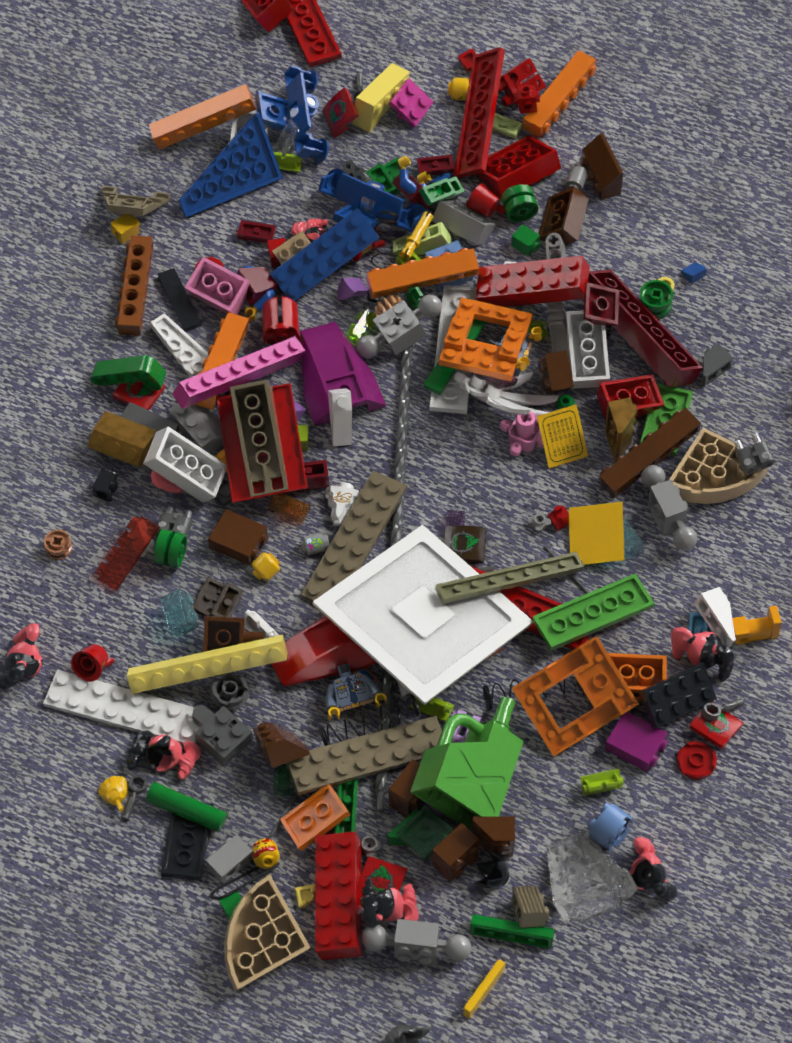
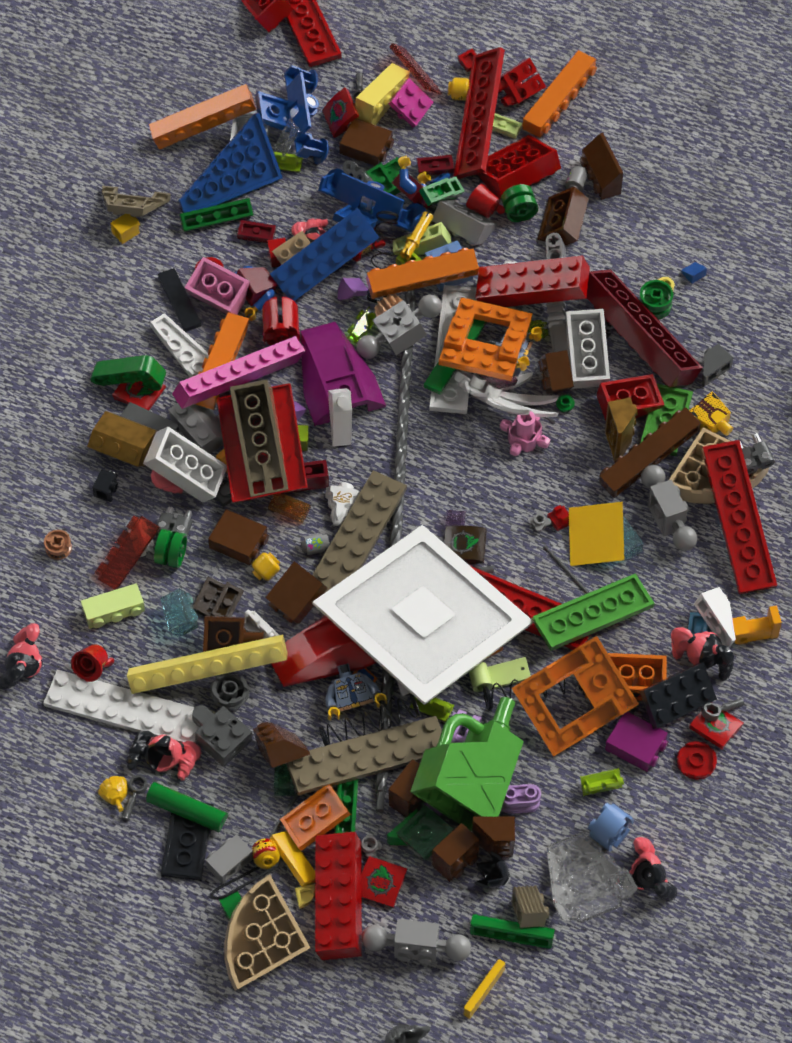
dark orange brick [115,235,154,336] -> none
hair [360,879,419,928] -> none
green piece [405,286,423,310] -> none
olive plate [435,552,584,604] -> none
green brick [511,224,540,256] -> none
red brick [514,85,540,114] -> none
yellow sticker [537,404,588,468] -> none
dark red slope [584,283,619,326] -> none
none -> yellowish green brick [81,583,145,629]
none -> green brick [179,198,253,232]
none -> reddish brown brick [265,561,328,624]
none -> yellow tile [269,831,315,887]
none -> reddish brown brick [339,119,394,166]
none -> clear red windscreen [389,43,443,95]
none -> yellowish green door [468,657,531,692]
none -> lavender brick [501,784,541,814]
none -> yellow torso [689,391,733,436]
none -> red plate [701,440,777,594]

